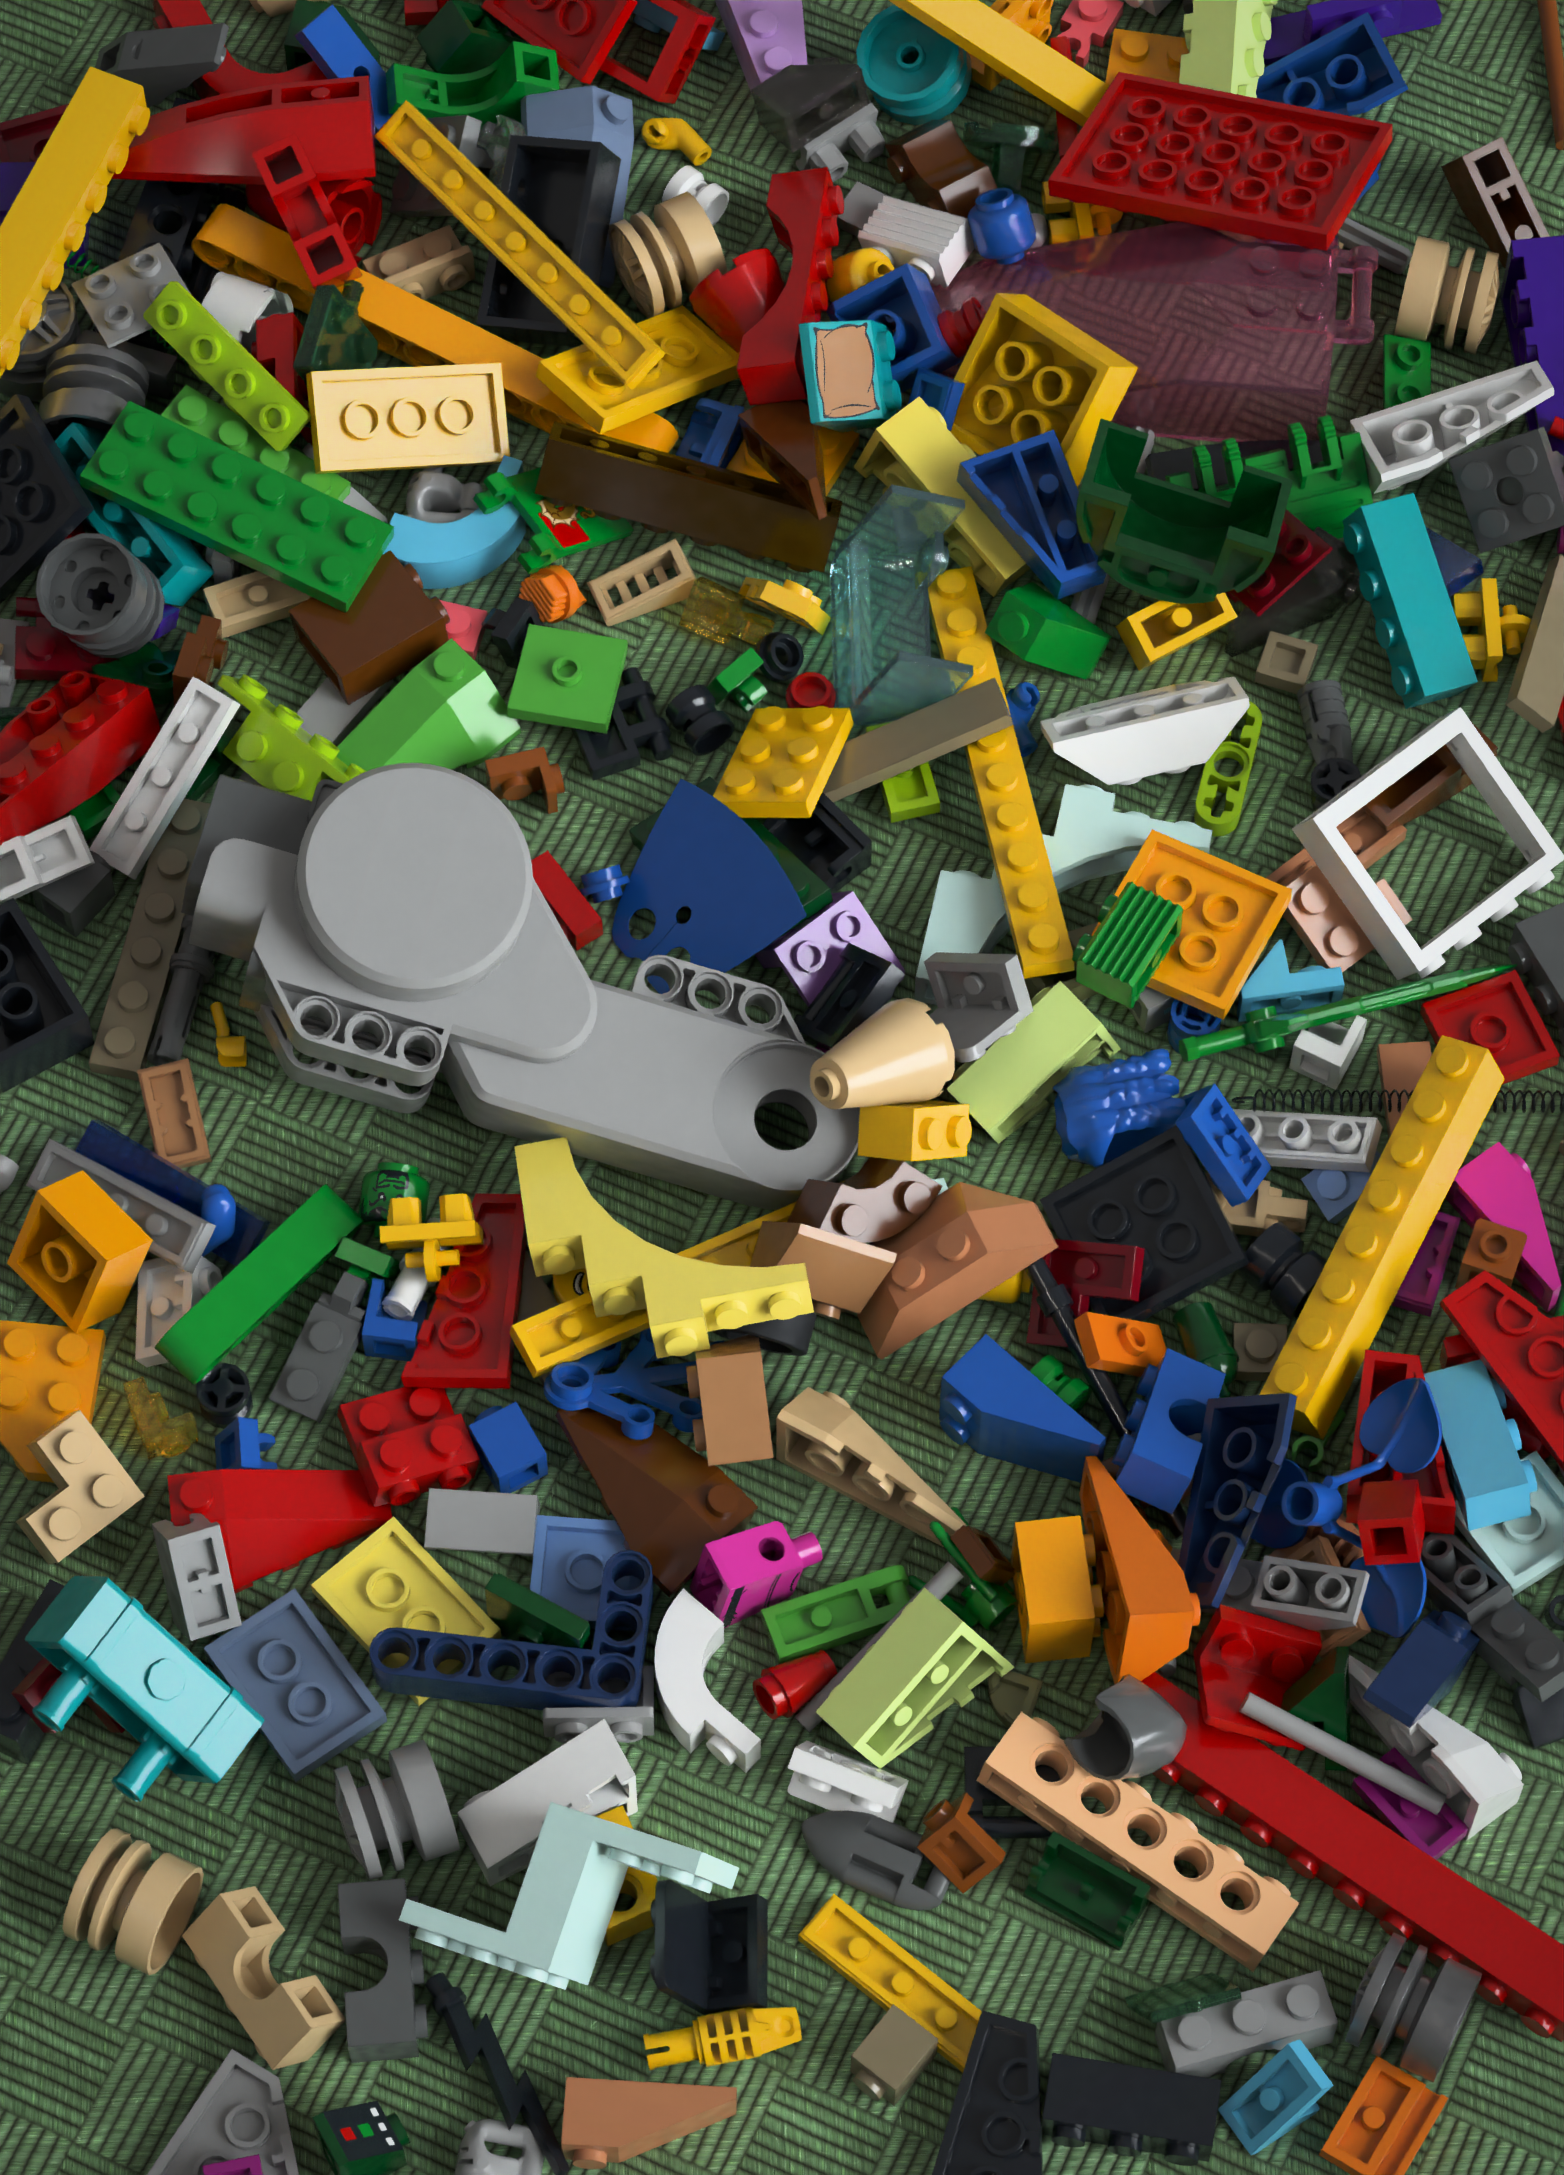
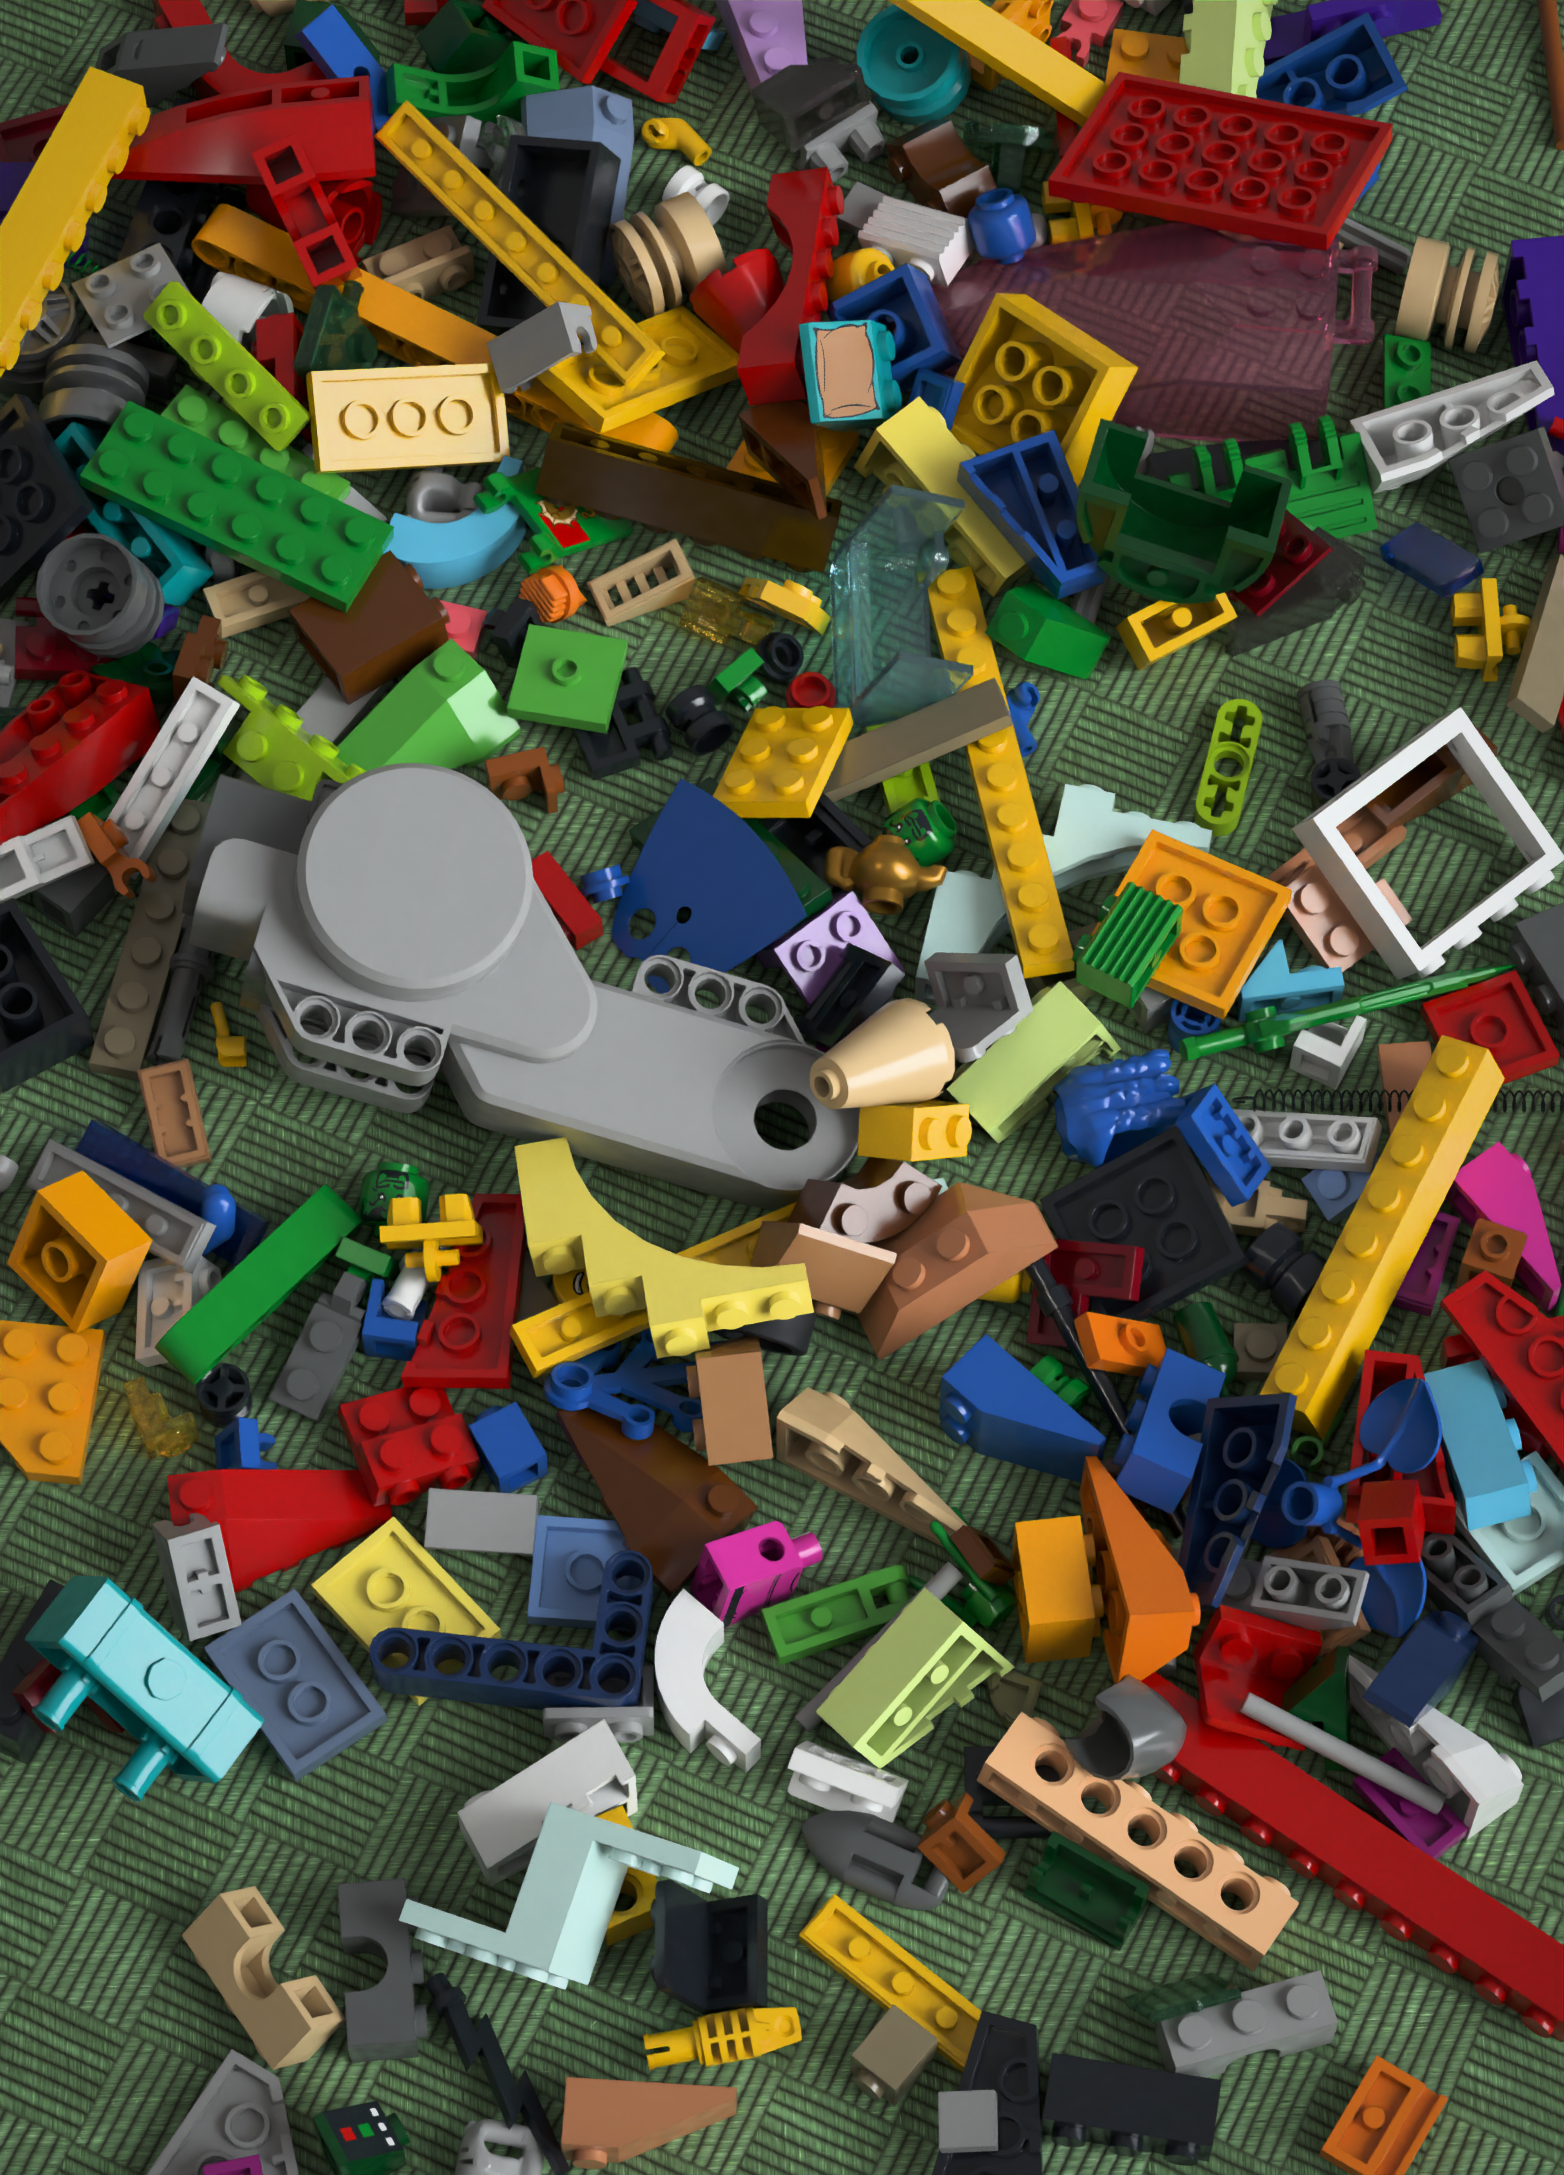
tan brick [16,1410,145,1565] -> none
tan wheel [62,1828,204,1975] -> none
light grey wheel [333,1740,460,1880] -> none
dark green plate [484,1573,591,1649] -> none
blue hinge [675,398,744,469] -> none
red cone [753,1650,837,1719] -> none
red wheel [937,296,986,358] -> none
white wedge [1040,677,1250,785] -> none
medium azure slope [1218,2039,1334,2155] -> none
dark tan plate [1254,631,1318,694] -> none
teal brick [1342,493,1478,709] -> none
flat silver wheel [1345,1933,1482,2083] -> none
reddish brown slope [1441,137,1550,268] -> none
none -> orange plate [77,812,157,899]
none -> light grey hinge [487,301,597,394]
none -> pearl gold piece [823,835,948,915]
none -> green head [881,798,958,867]
none -> light grey tile [938,2090,998,2153]

